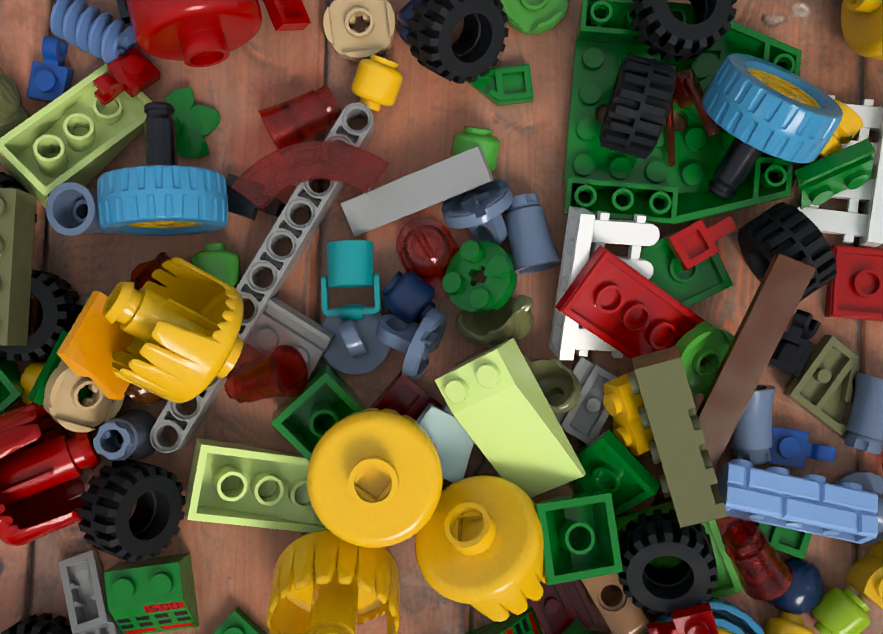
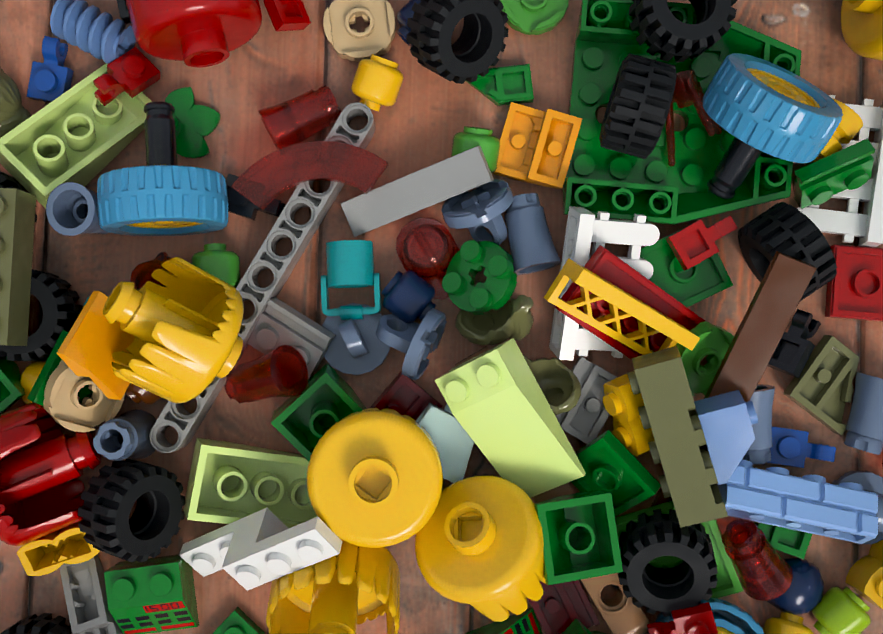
none -> yellow brick [16,519,100,576]
none -> white bracket [179,507,343,591]
none -> light orange slope [492,102,582,190]
none -> yellow fence [543,258,700,355]
none -> medium blue slope [694,390,758,485]

